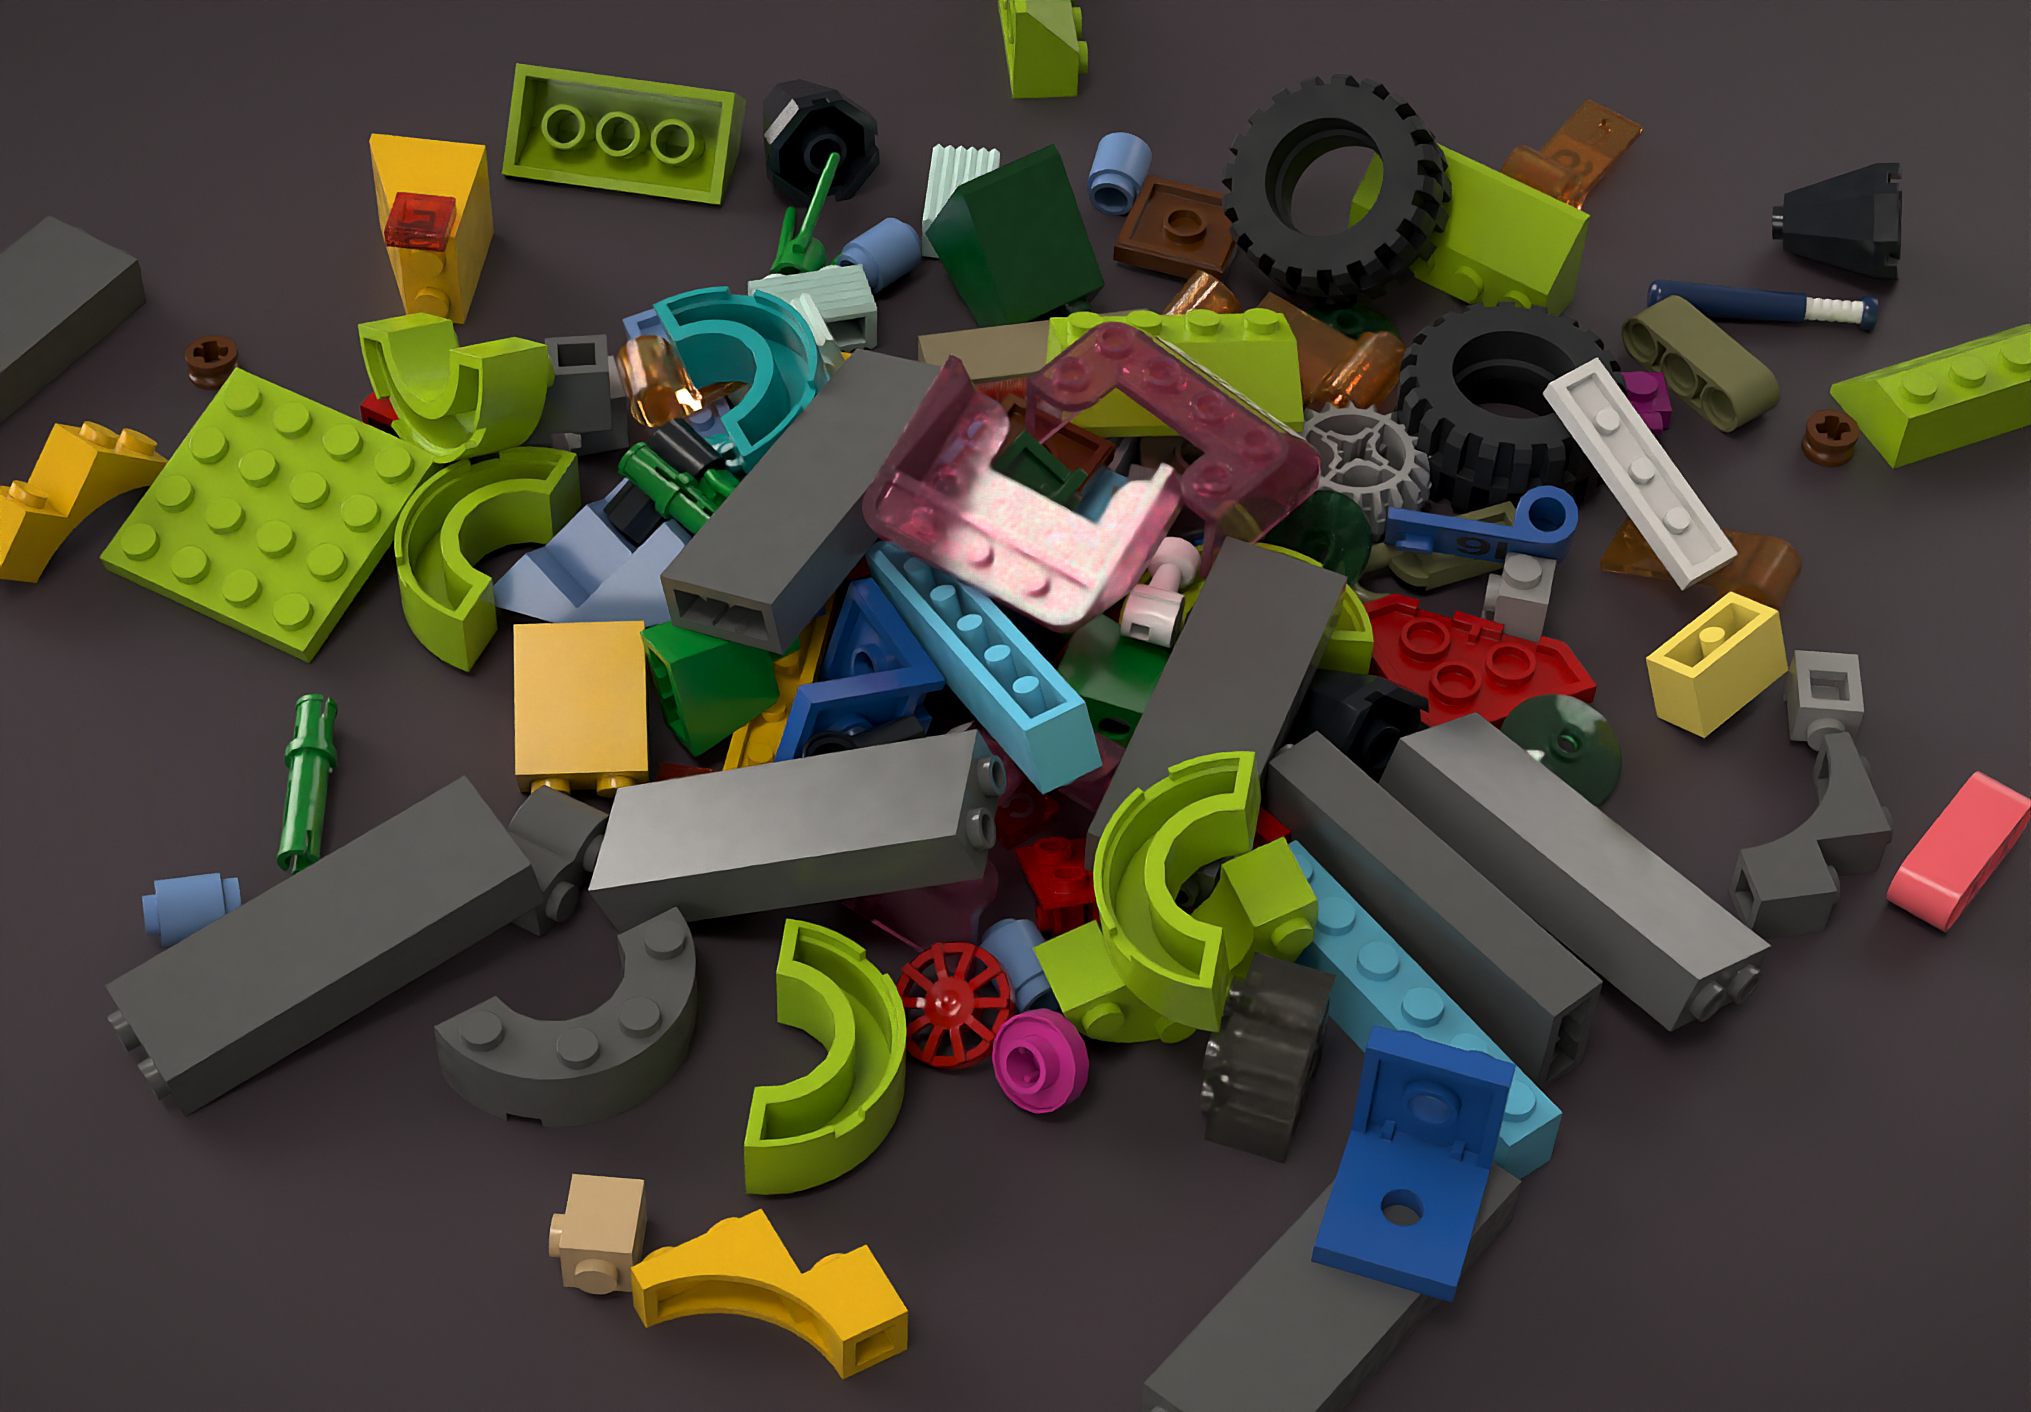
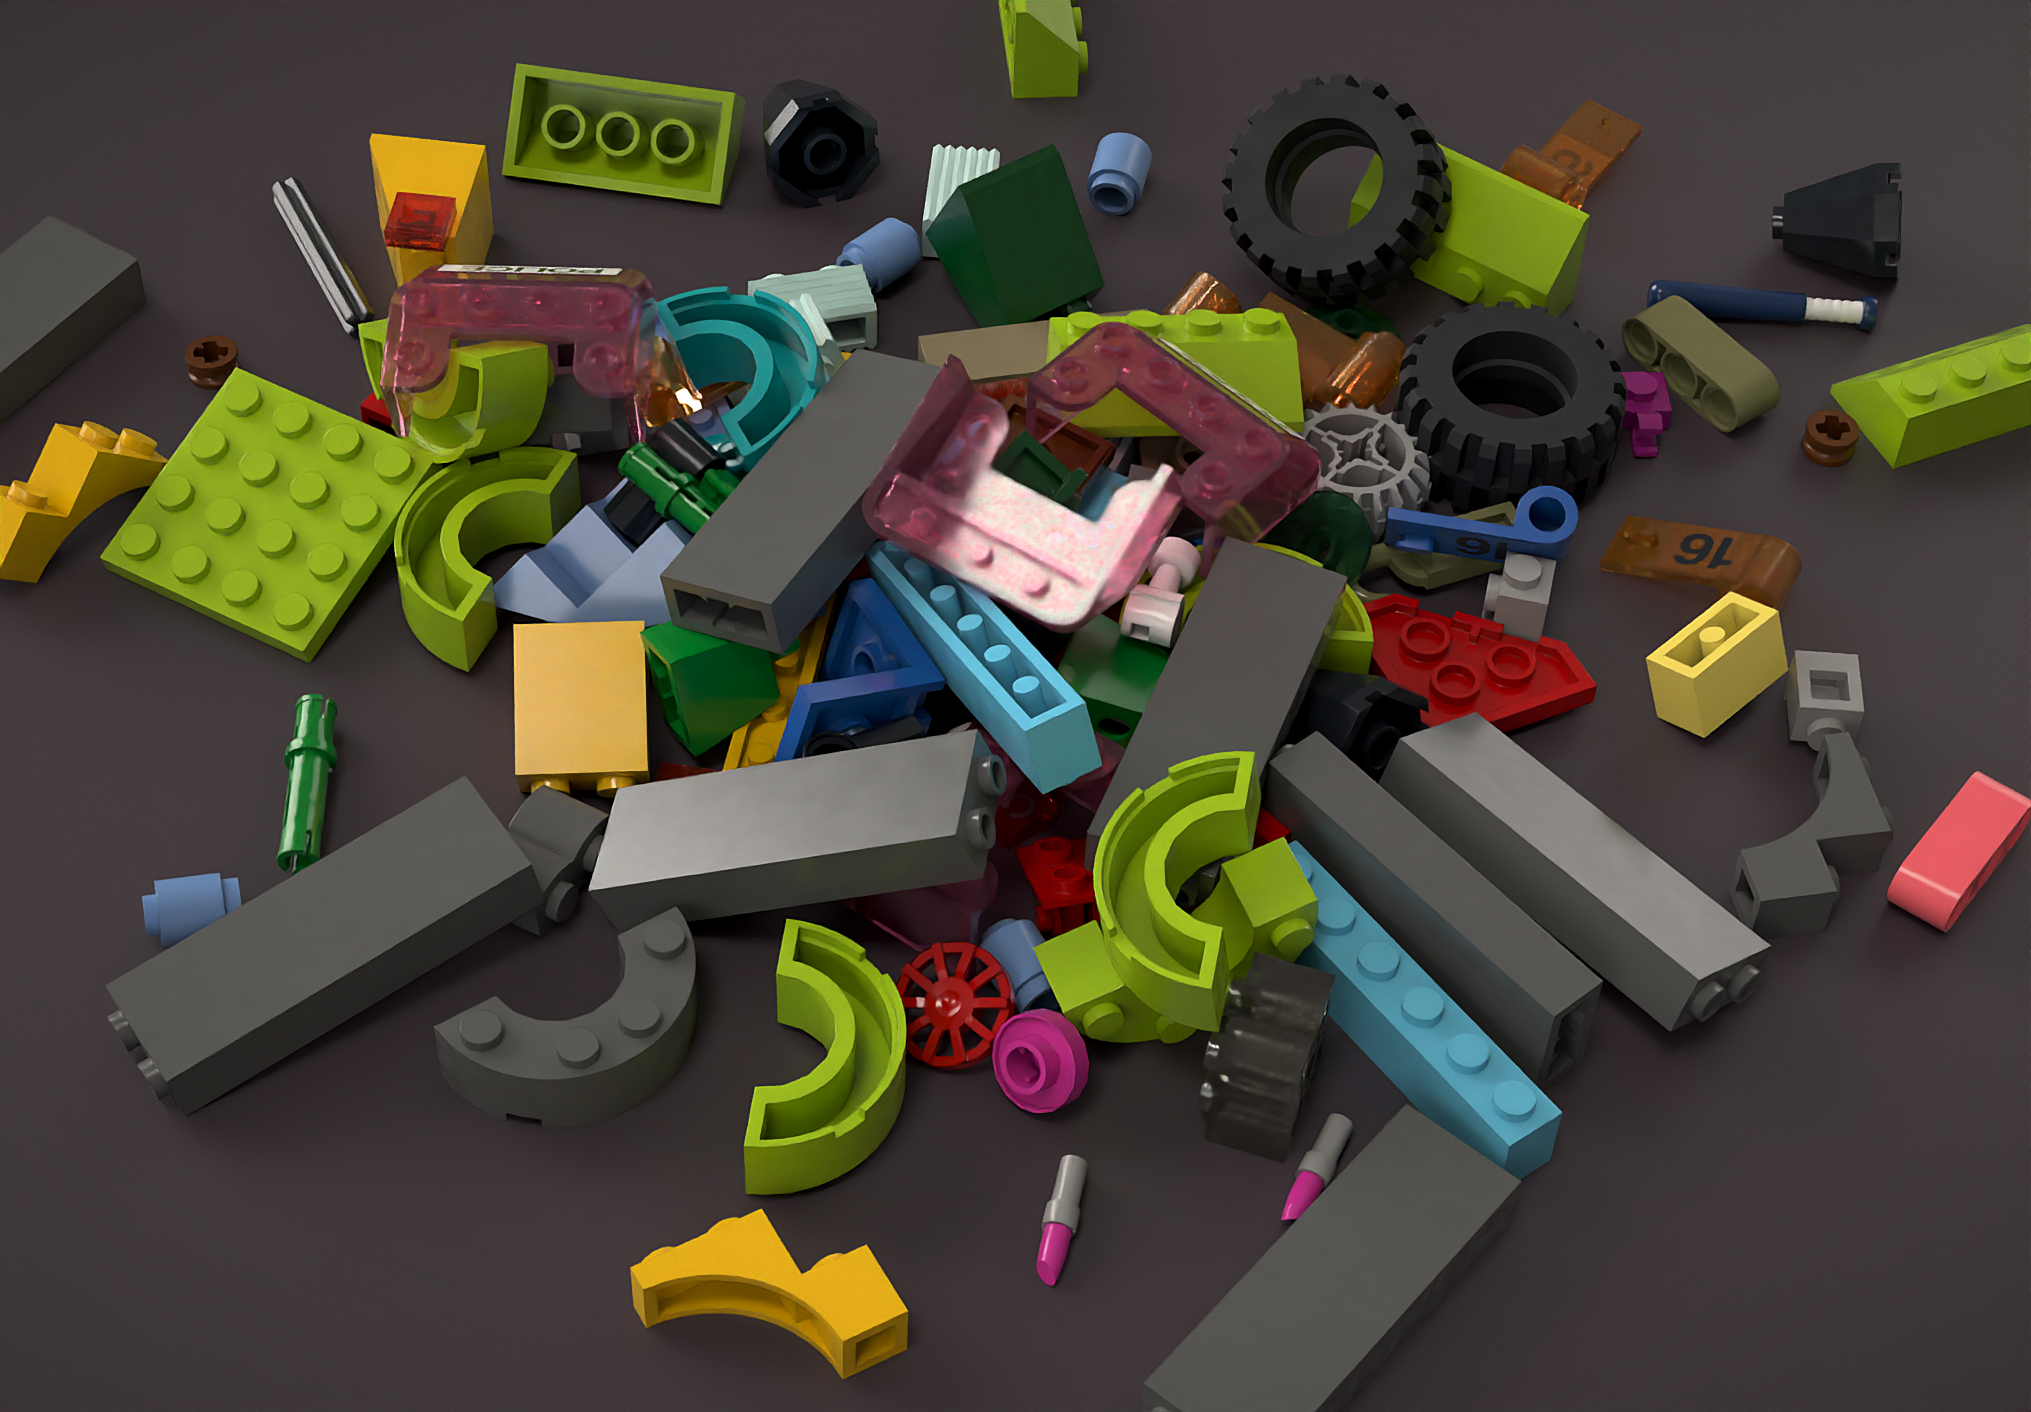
tan brick [549,1174,647,1294] -> none
green plant [769,152,860,276] -> none
reddish brown plate [1113,175,1239,287] -> none
blue bracket [1311,1024,1516,1303] -> none
clear green dish [1500,694,1622,807] -> none
white plate [1543,357,1738,591] -> none
none -> axle [272,177,375,337]
none -> clear pink windscreen [380,264,657,442]
none -> piece [1036,1155,1088,1286]
none -> light grey piece [1281,1113,1354,1221]

